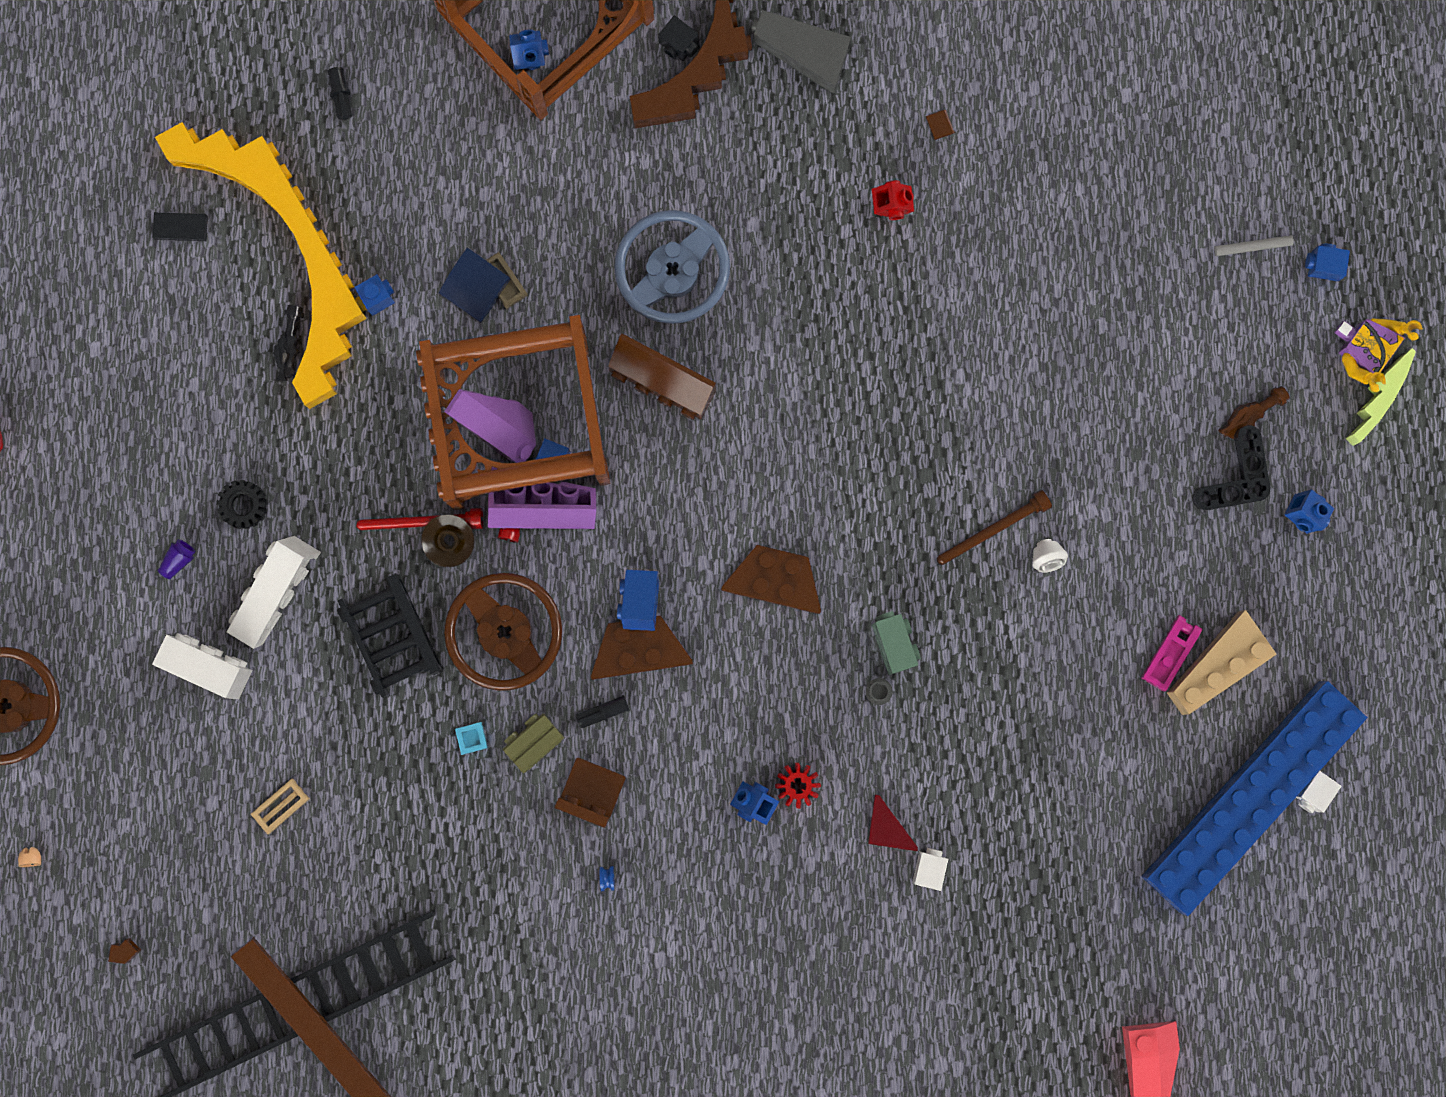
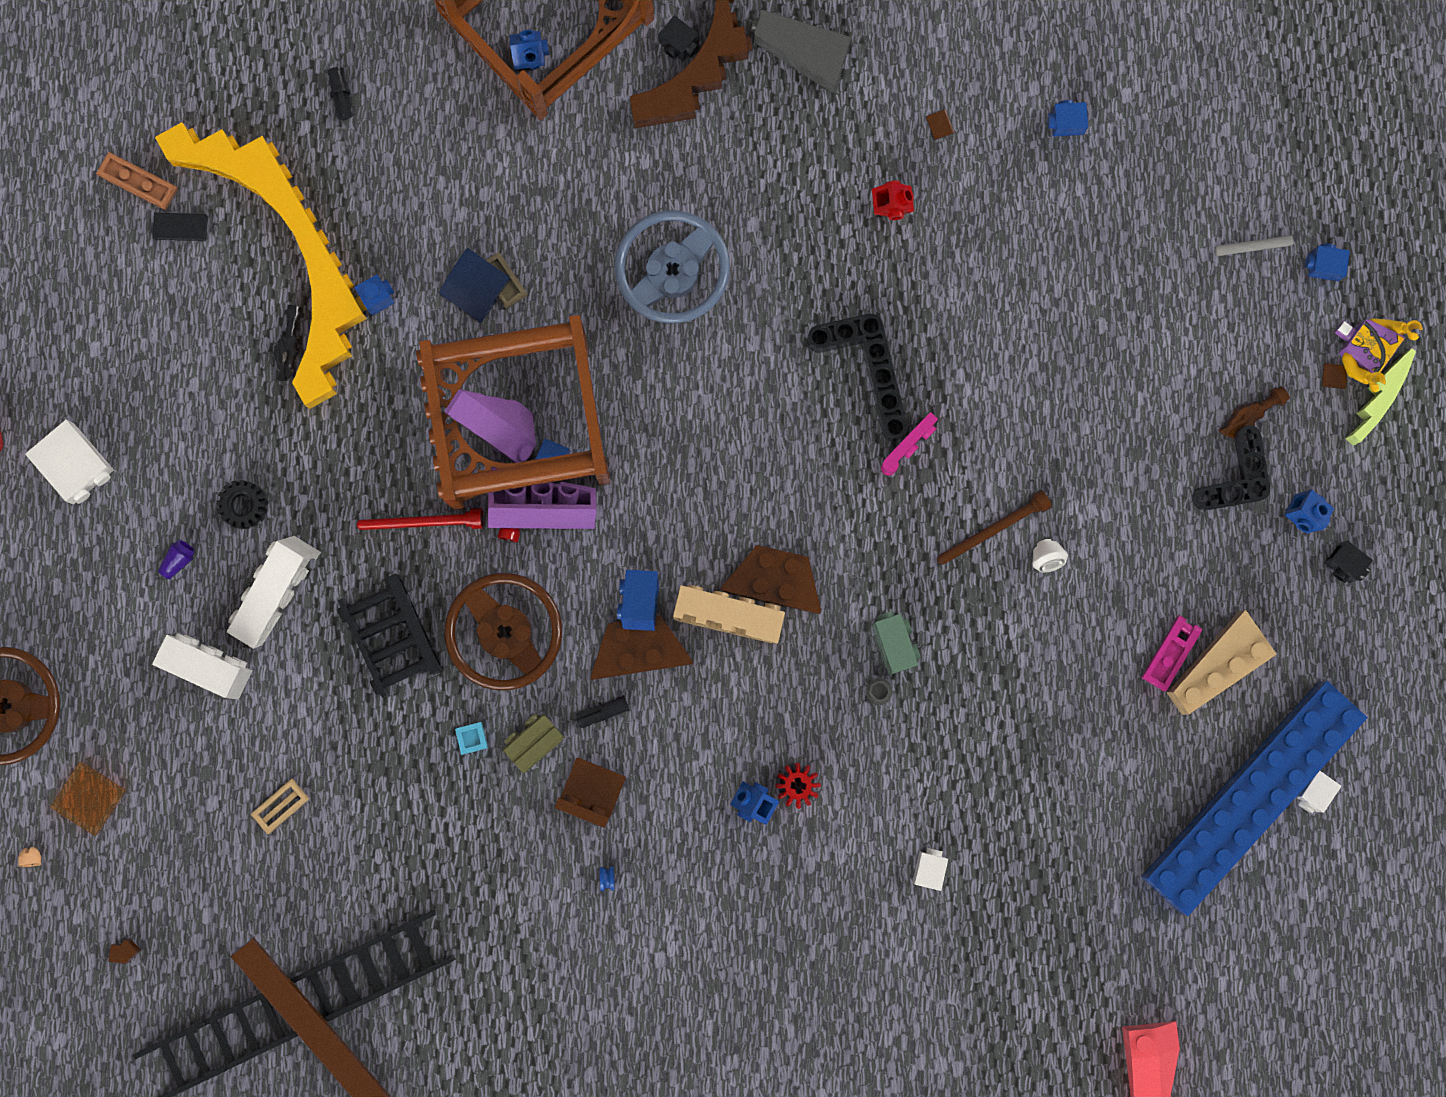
dark brown dish [421,514,475,567] -> none
reddish brown slope [608,333,716,420] -> none
dark red tile [868,794,918,851] -> none
none -> white brick [25,420,114,504]
none -> clear orange tile [50,761,127,836]
none -> nougat tile [96,152,178,211]
none -> tan wedge [673,584,785,645]
none -> black beam [807,313,907,442]
none -> dark pink plate [881,412,938,476]
none -> blue brick [1047,100,1088,137]
none -> reddish brown piece [1322,363,1347,389]
none -> black brick [1325,540,1373,583]

